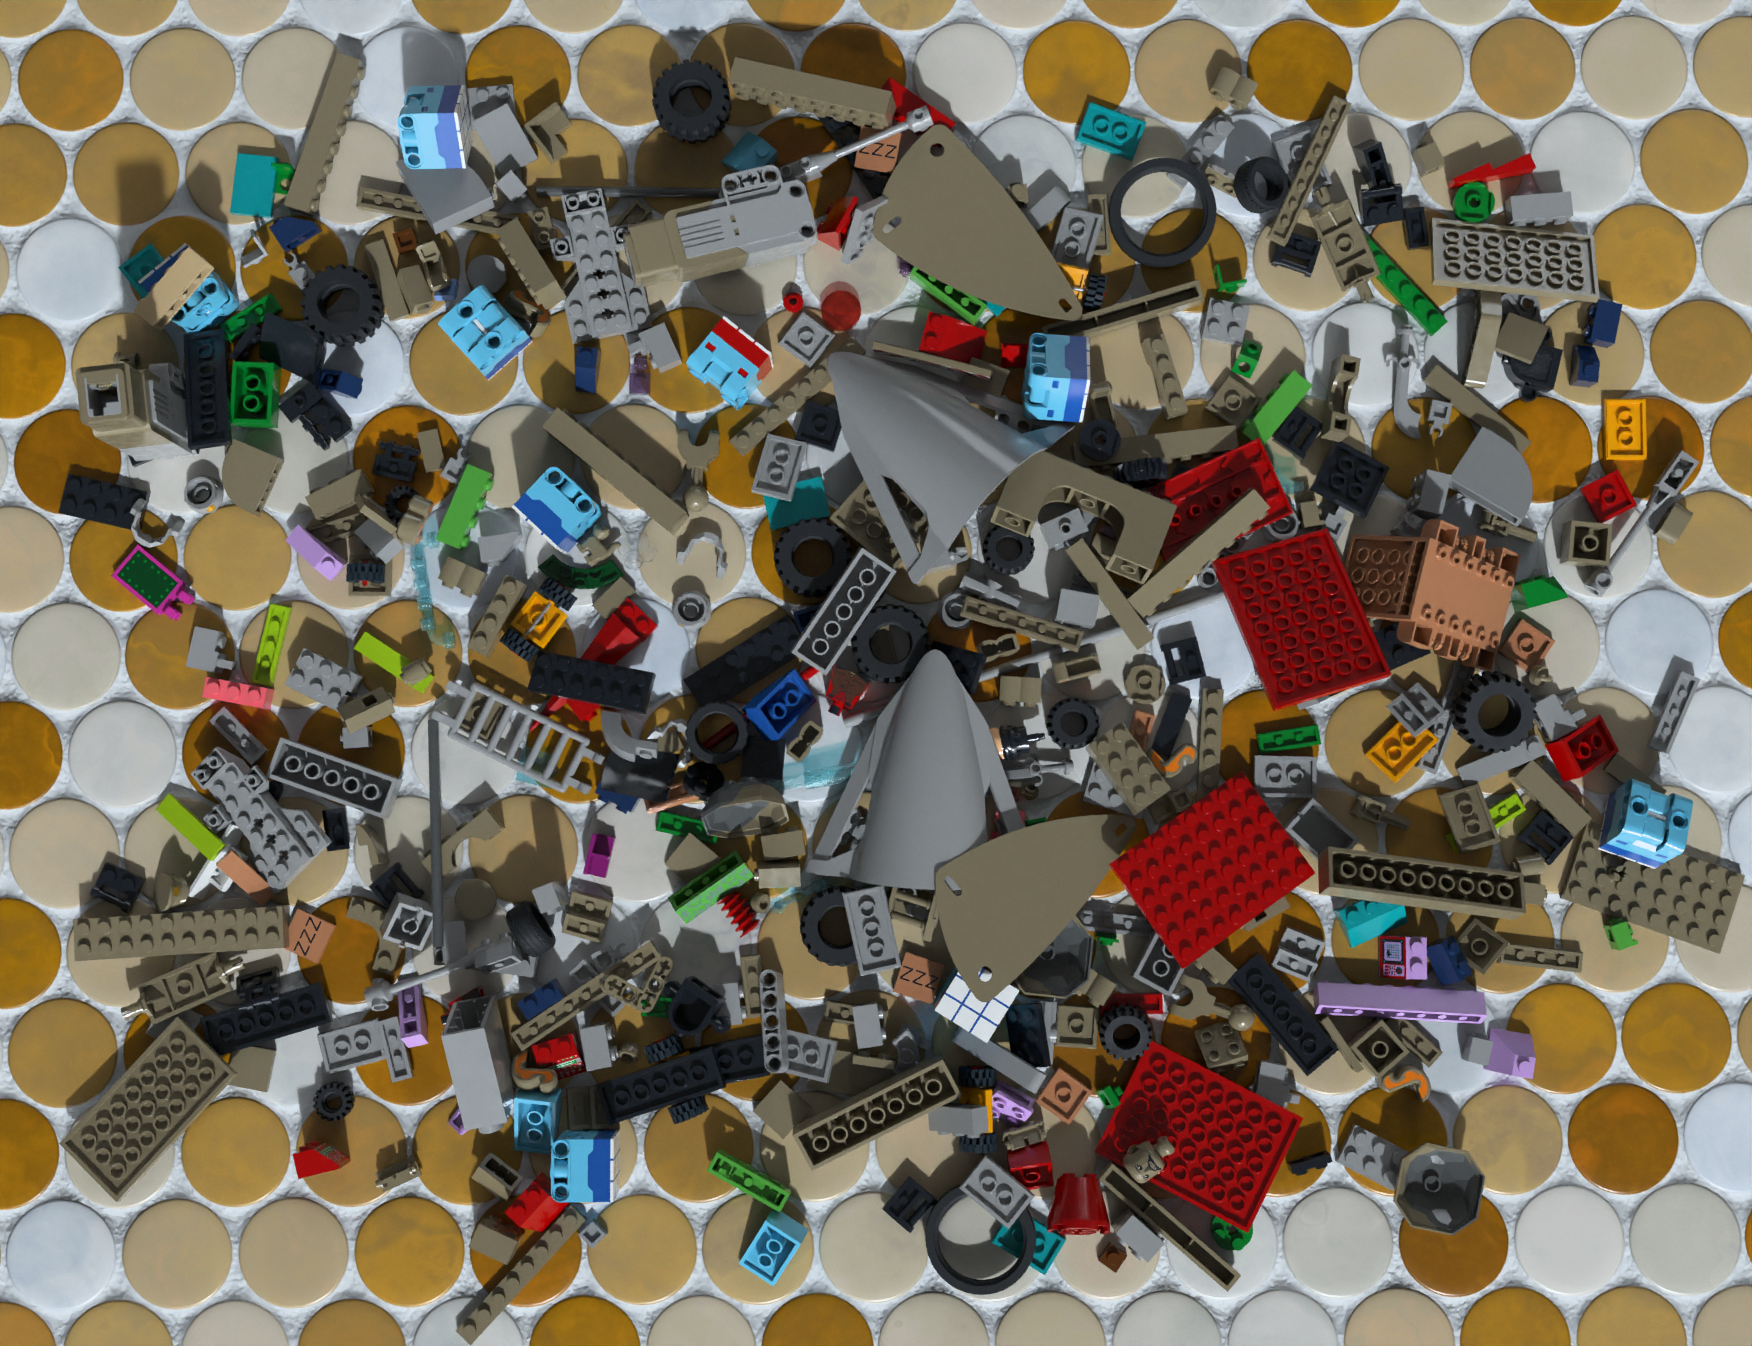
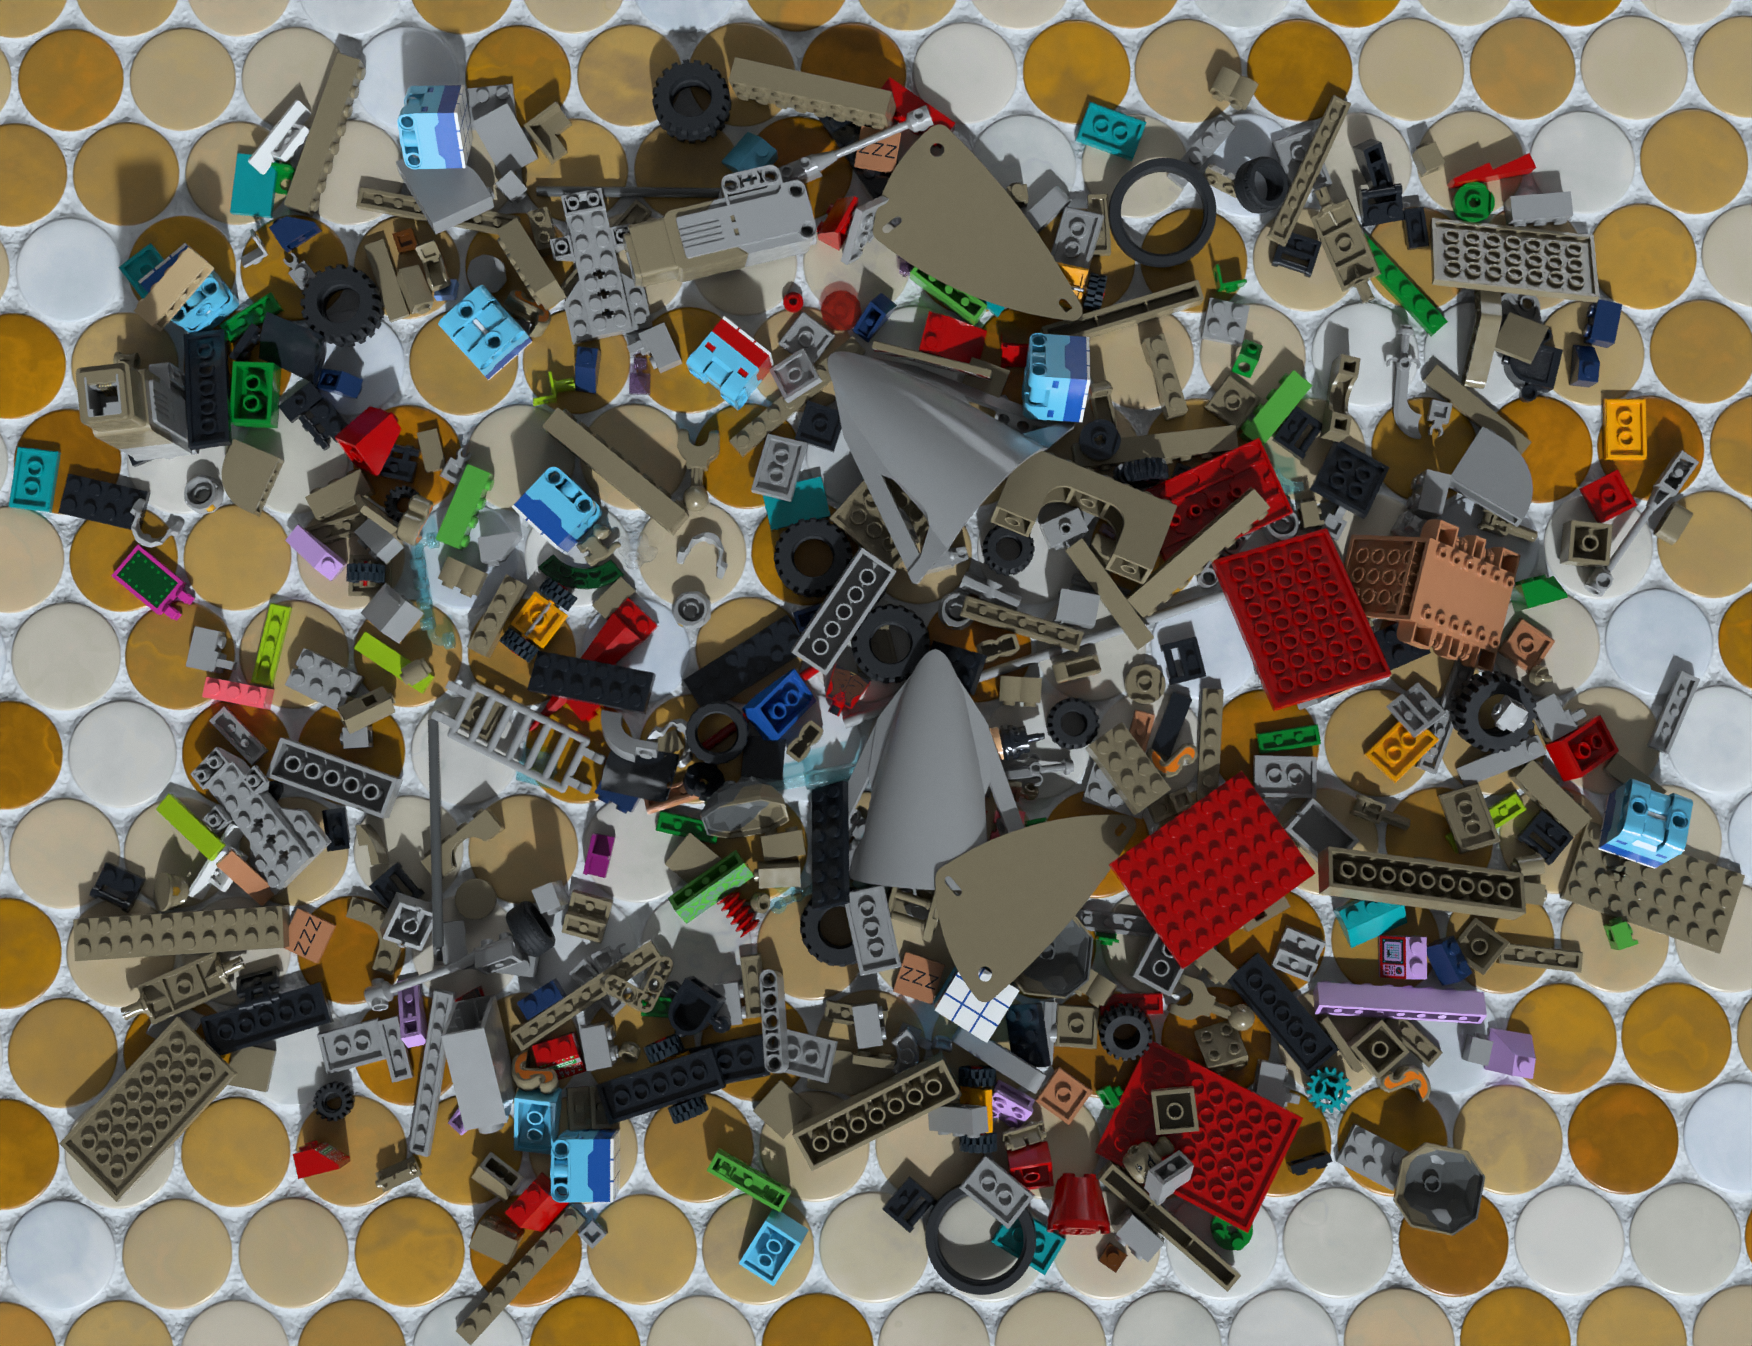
none -> teal tile [8,447,61,513]
none -> white bracket [248,100,311,174]
none -> red slope [334,406,402,476]
none -> light grey piece [361,583,424,643]
none -> light grey tile [409,988,456,1157]
none -> lime bracket [533,371,575,406]
none -> light grey plate [769,348,822,403]
none -> black plate [812,780,850,911]
none -> dark blue slope [853,293,897,343]
none -> light grey piece [931,1035,952,1053]
none -> light grey hinge [1144,1150,1194,1206]
none -> dark tan brick [1151,1085,1199,1135]
none -> teal gear [1305,1066,1352,1113]
none -> light grey brick [1491,695,1528,732]

